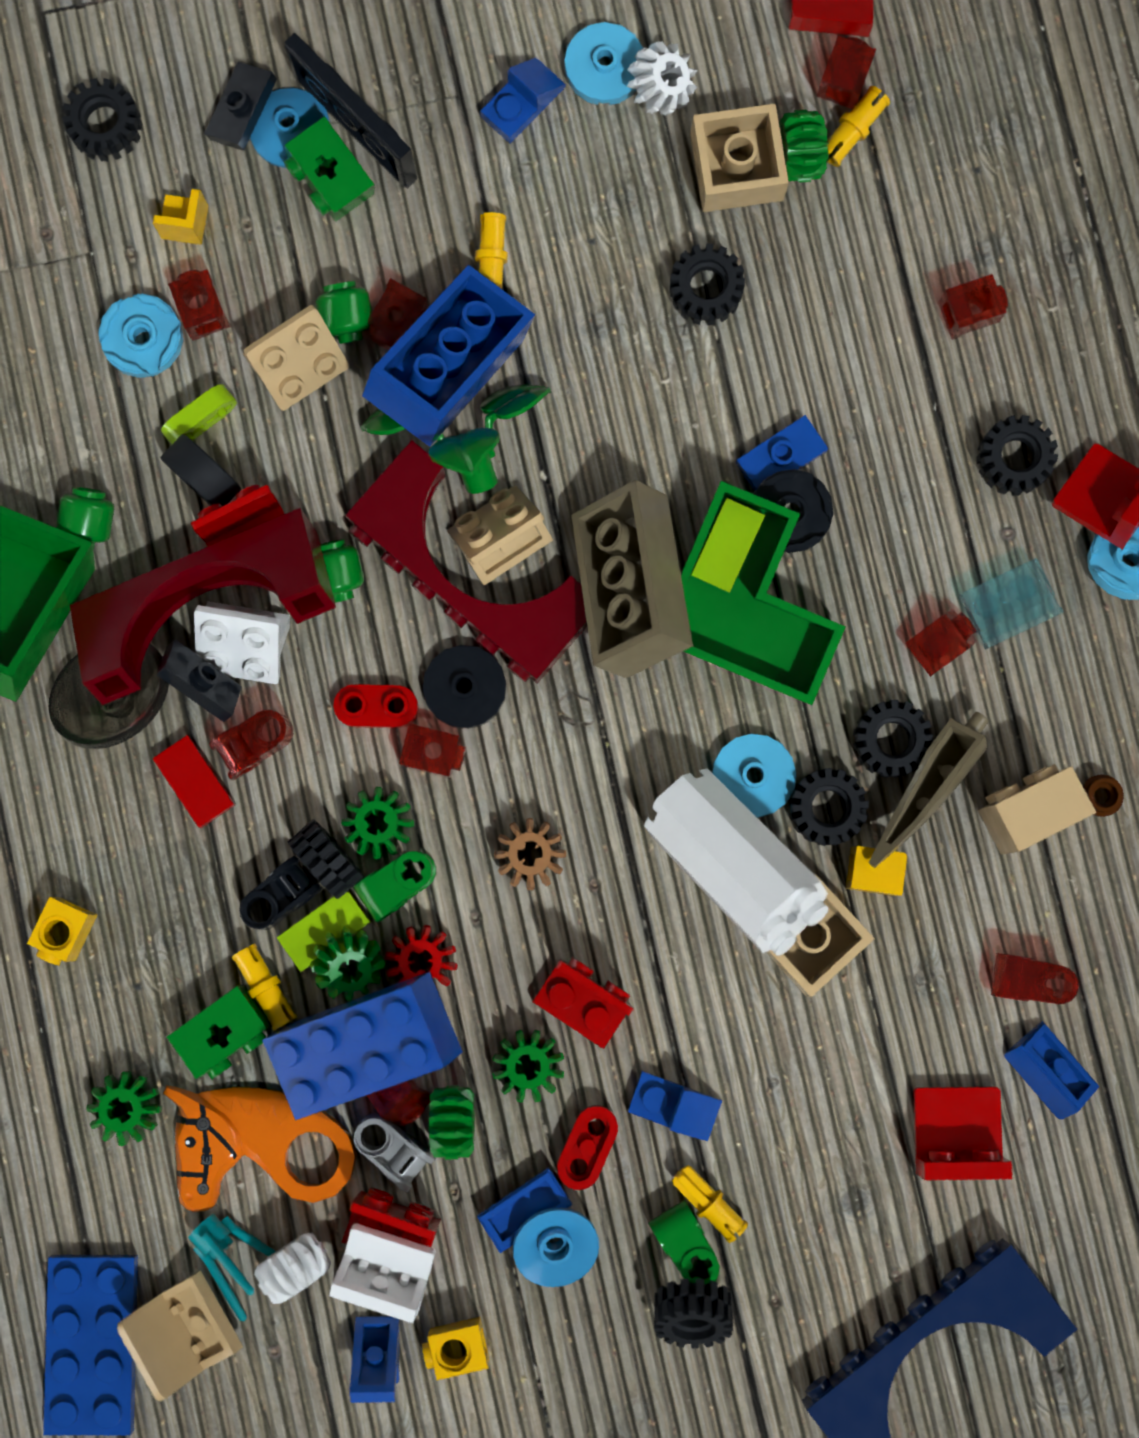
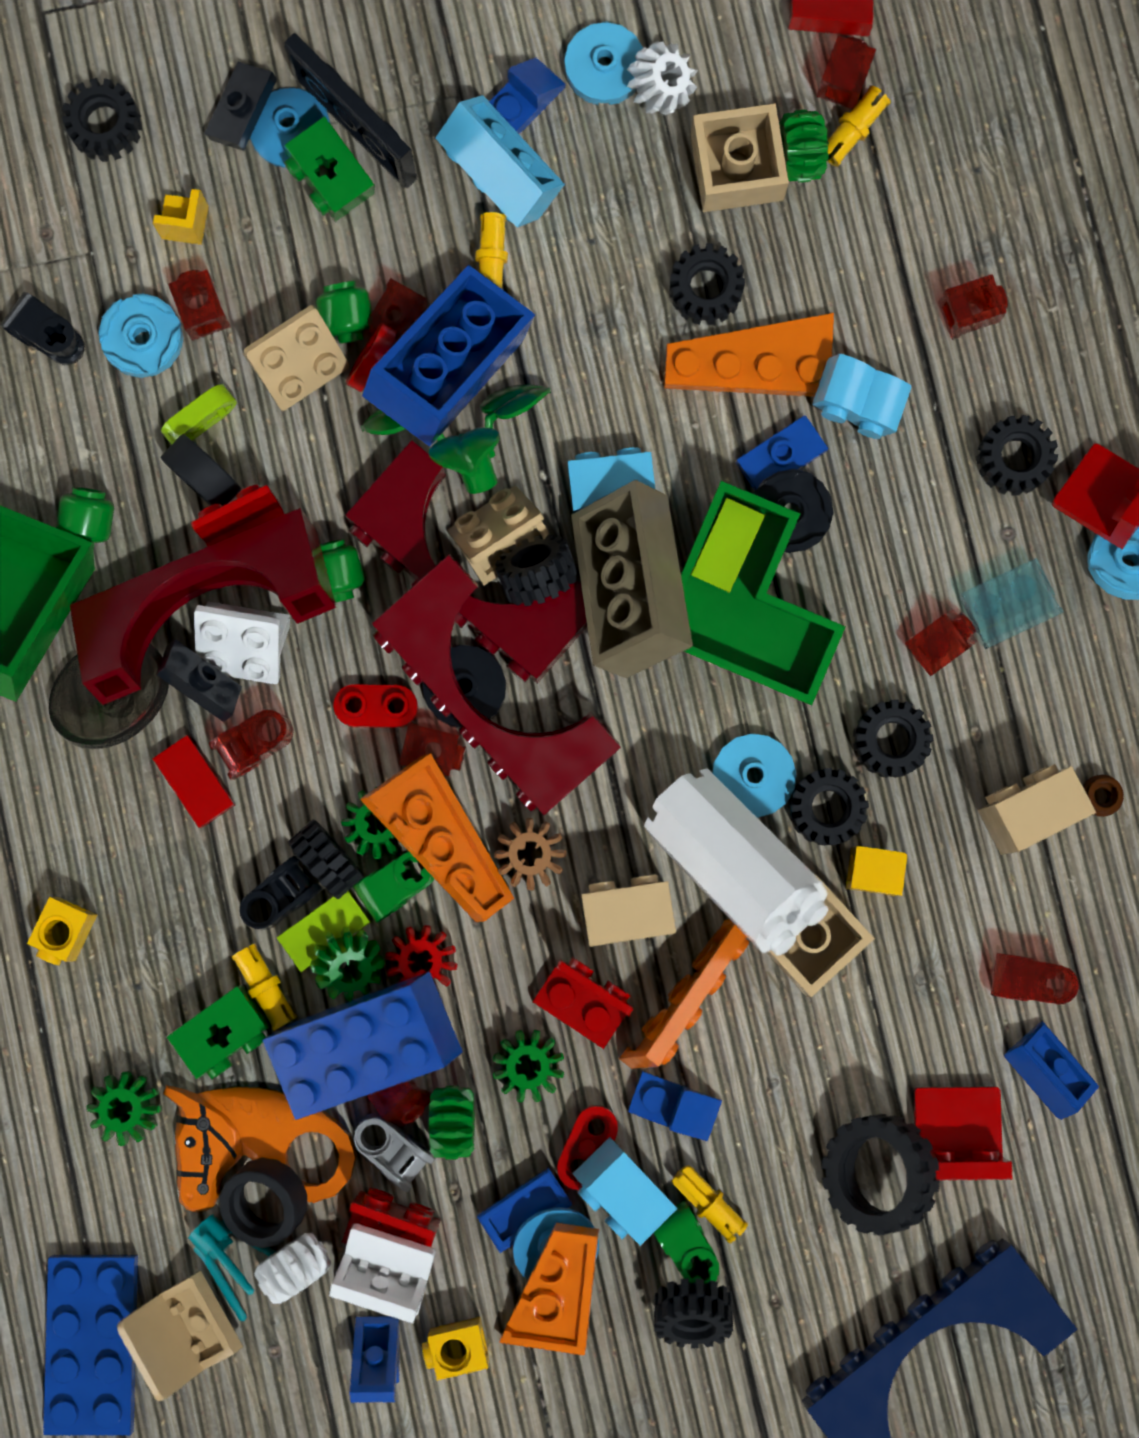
dark tan piece [869,712,989,868] -> none
none -> black piece [0,291,85,365]
none -> black tyre [220,1158,307,1248]
none -> red plate [345,323,397,392]
none -> orange wing [360,753,514,923]
none -> dark red arch [372,554,621,815]
none -> medium azure brick [435,95,565,228]
none -> black tyre [495,535,578,606]
none -> orange wing [499,1223,599,1356]
none -> medium azure brick [568,447,655,514]
none -> medium azure brick [573,1137,677,1246]
none -> tan brick [581,874,676,947]
none -> orange wing [619,919,749,1069]
none -> orange wing [664,313,834,397]
none -> medium azure brick [812,354,912,439]
none -> black tyre [822,1114,940,1236]

